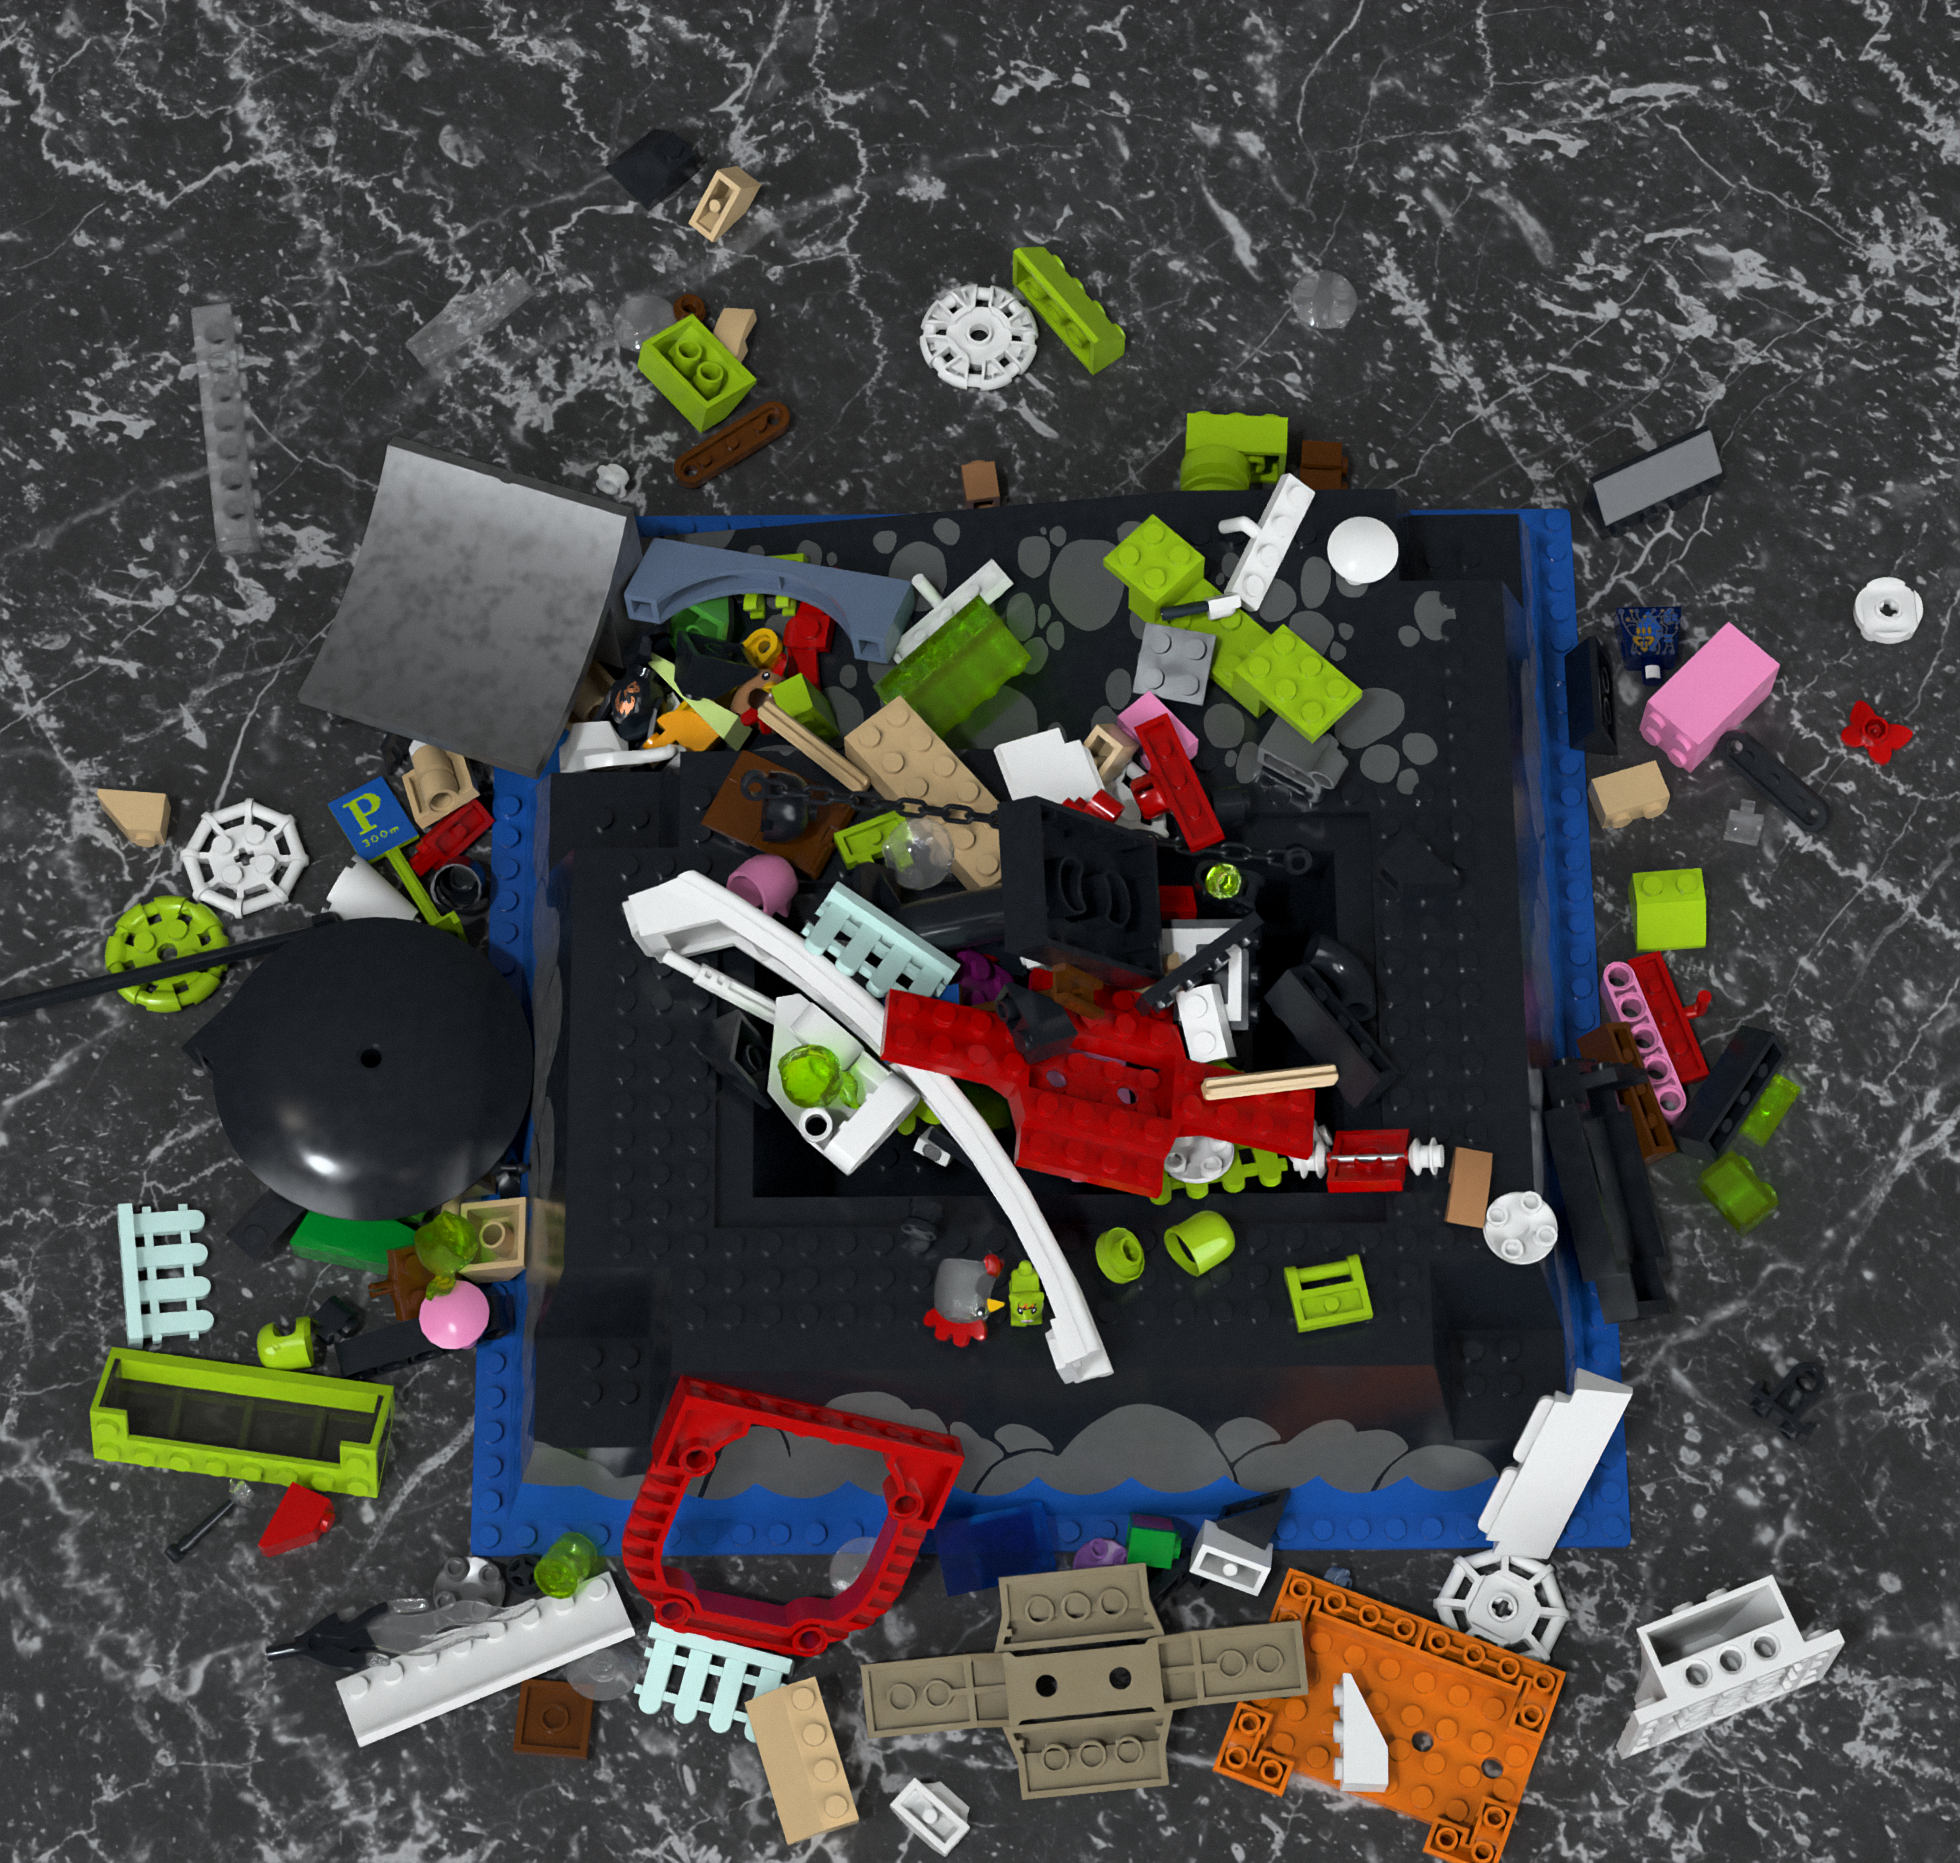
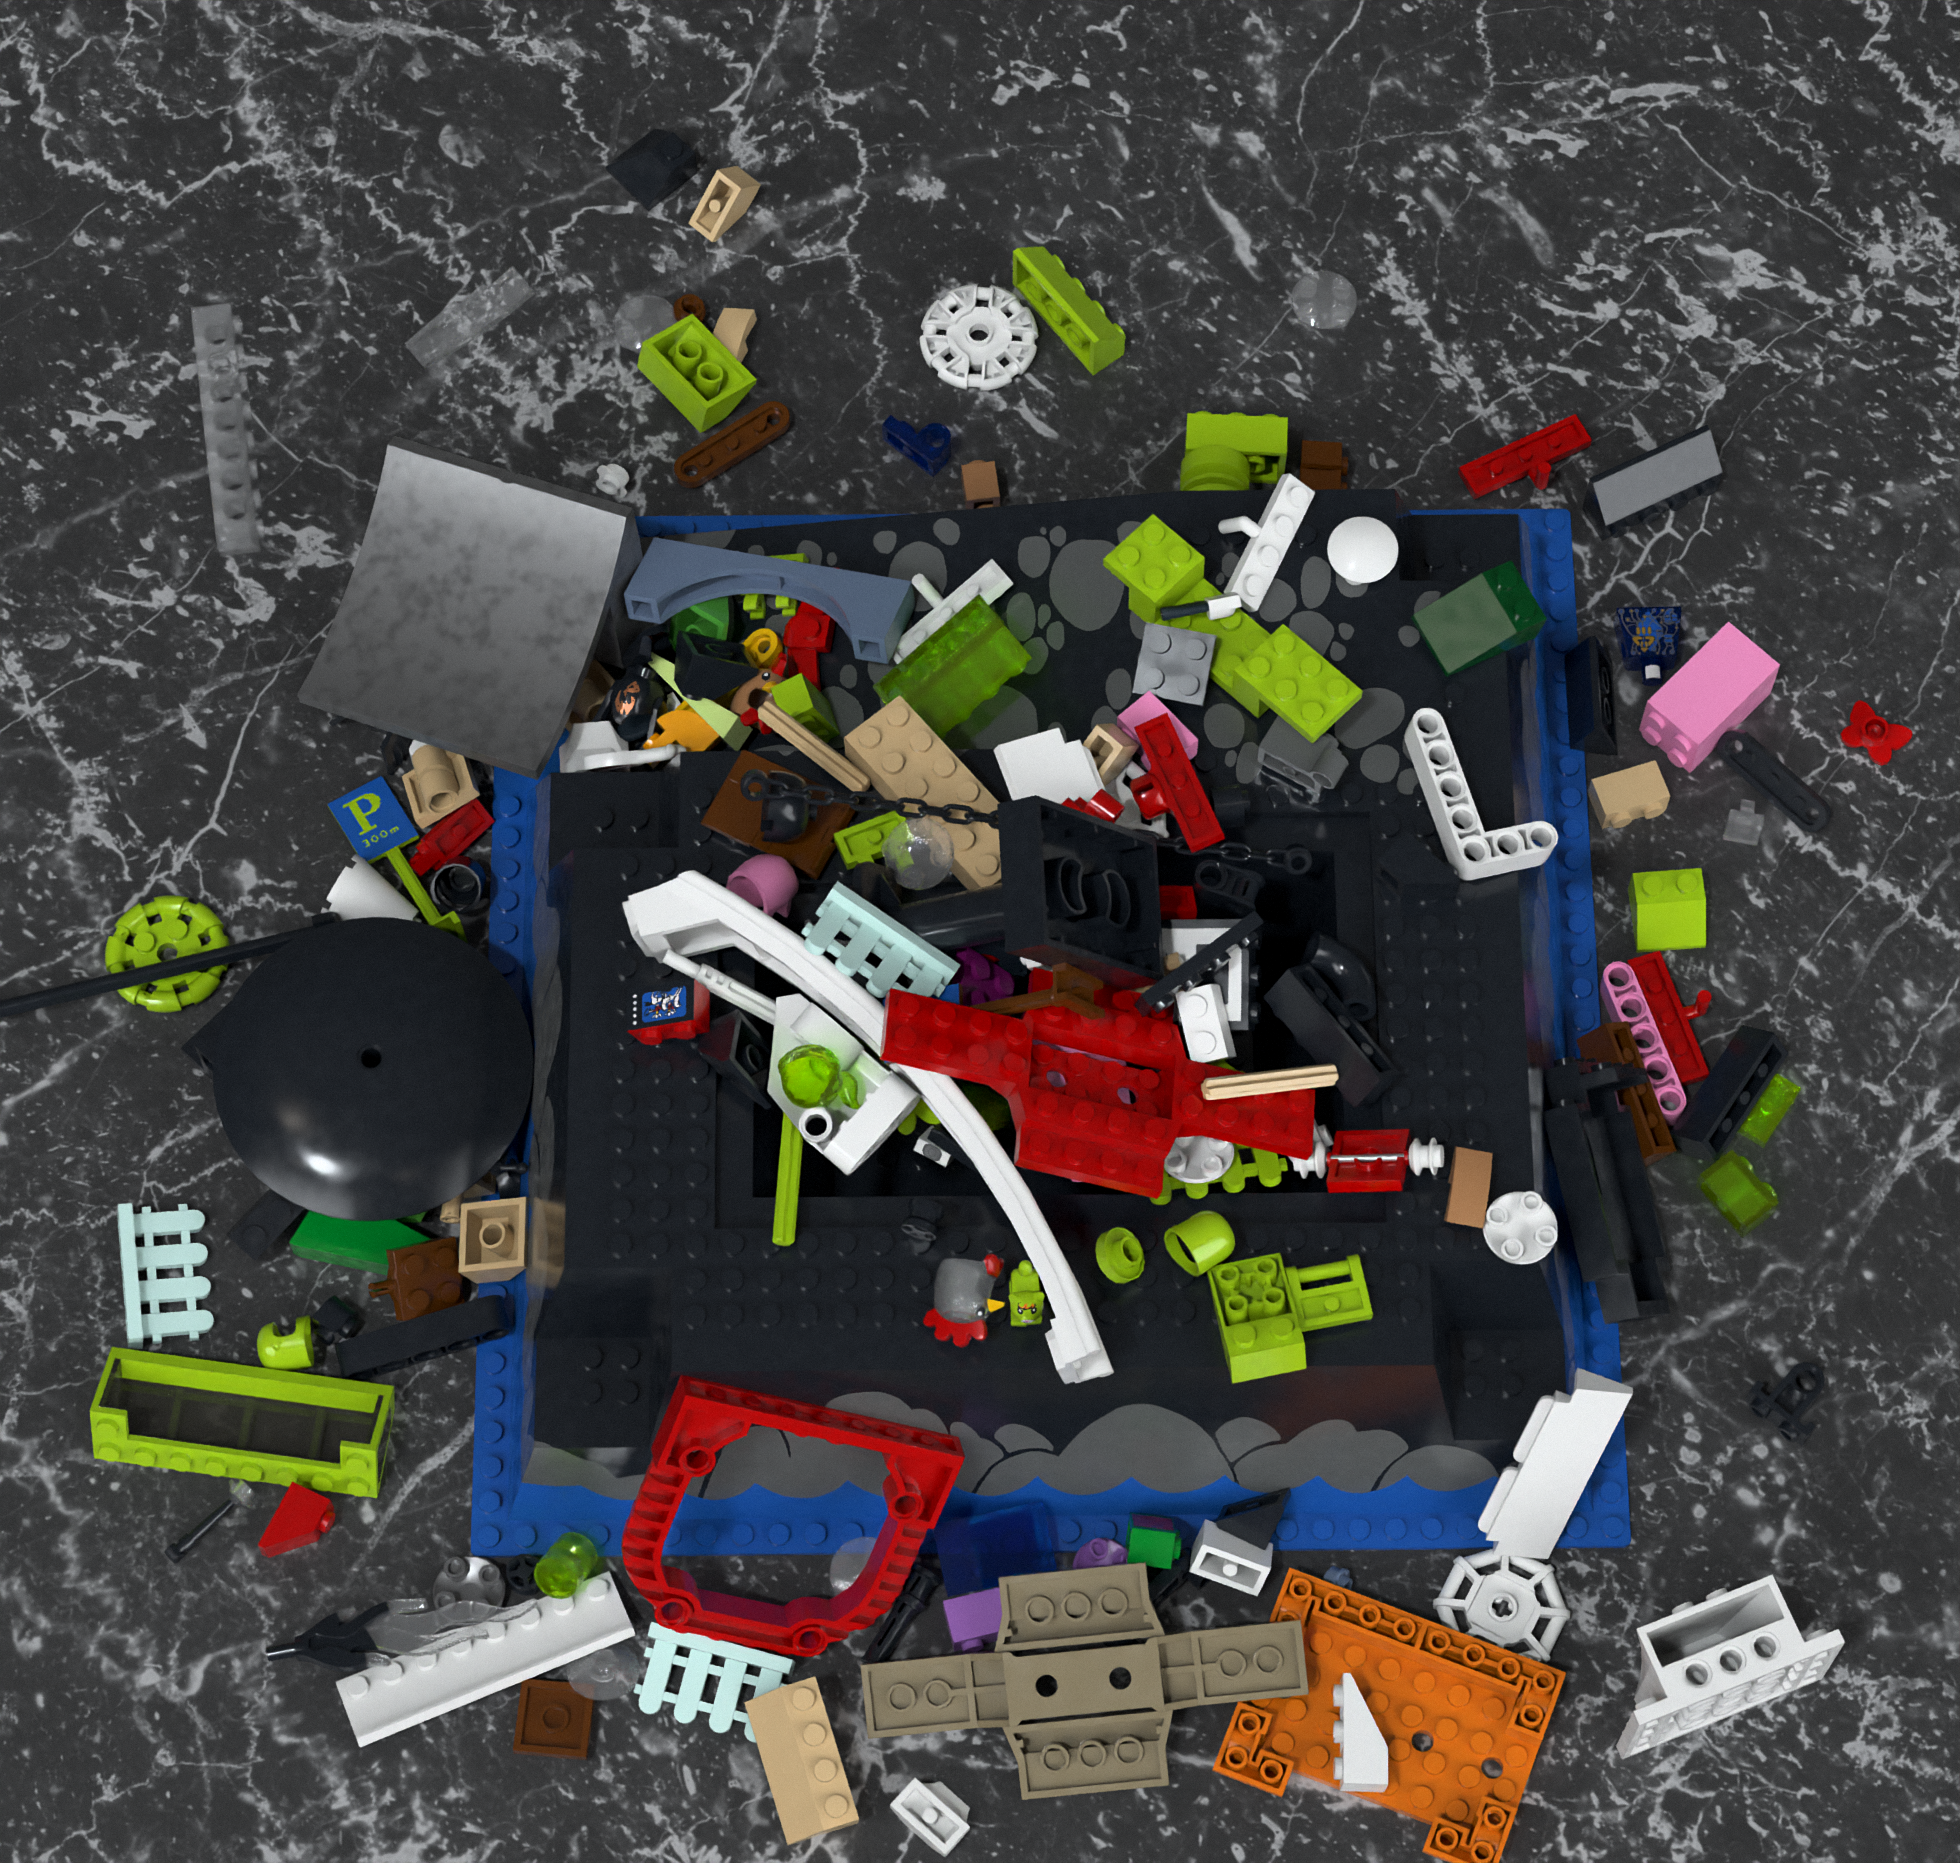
tan slope [97,789,171,847] -> none
white plate [180,798,309,919] -> none
clear neon green hair [414,1210,478,1301] -> none
bright pink dish [419,1280,490,1350] -> none
black slope [993,982,1078,1065] -> none
clear neon green plate [1205,862,1241,899] -> none
white plate [1853,577,1923,644] -> none
none -> brick [626,978,710,1045]
none -> lime axle [772,1112,803,1246]
none -> black pin [861,1564,941,1663]
none -> clear blue plate [882,415,951,477]
none -> medium lavender brick [943,1587,1002,1653]
none -> lime slope [1207,1253,1307,1384]
none -> white beam [1404,708,1558,880]
none -> dark green slope [1411,560,1547,677]
none -> red plate [1458,414,1592,500]

